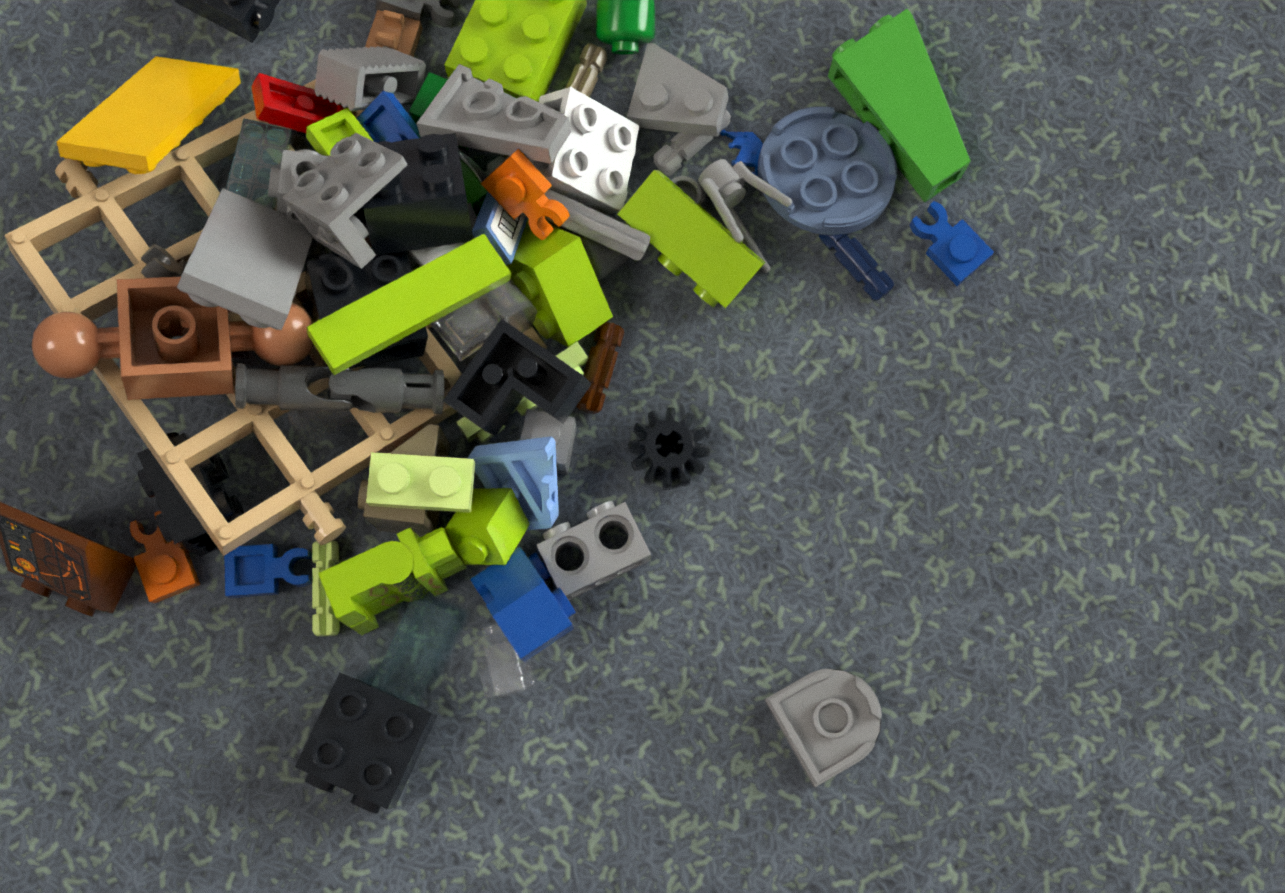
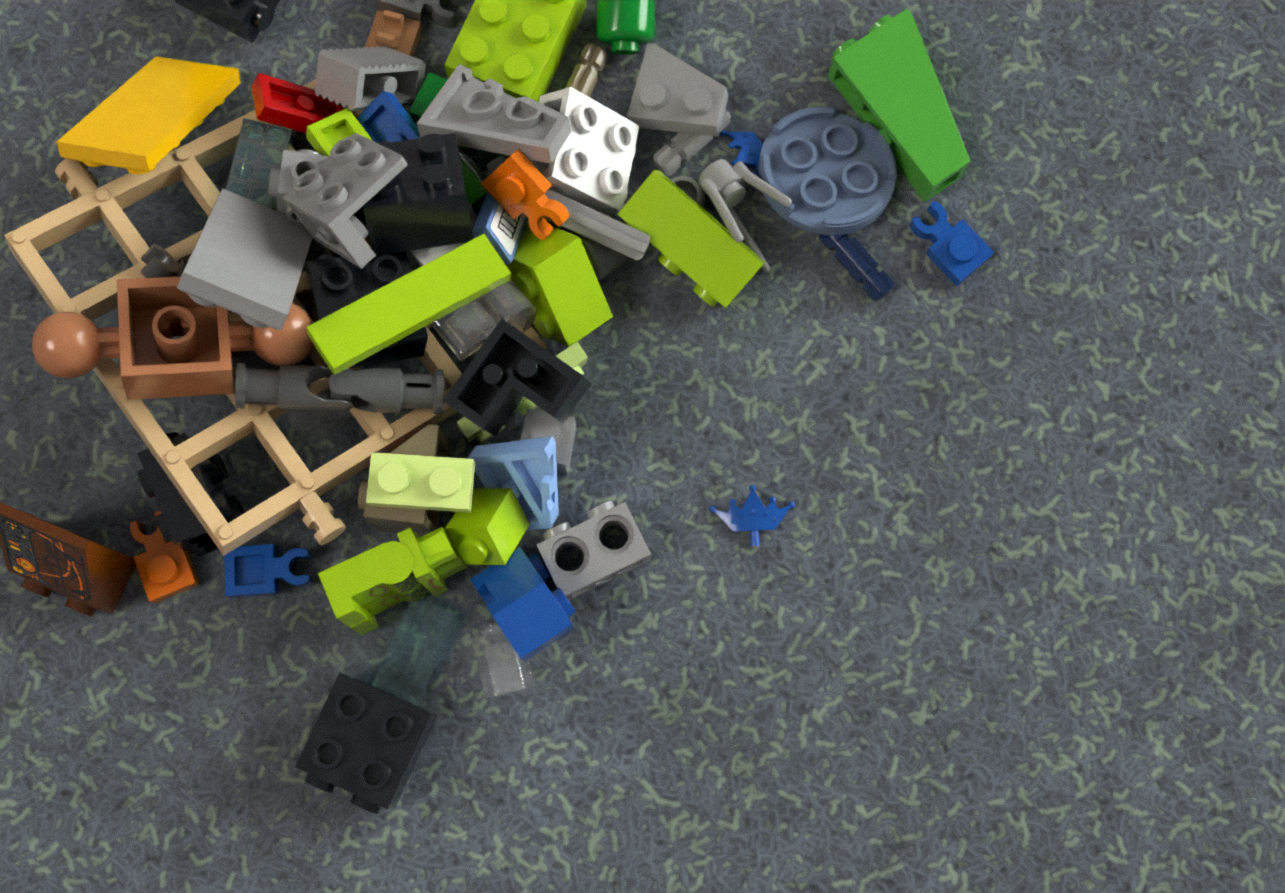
yellowish green axle [312,541,340,637] -> none
reddish brown axle [576,322,624,414] -> none
black gear [628,407,710,490] -> none
light grey tile [764,669,882,787] -> none
none -> blue piece [709,484,795,546]

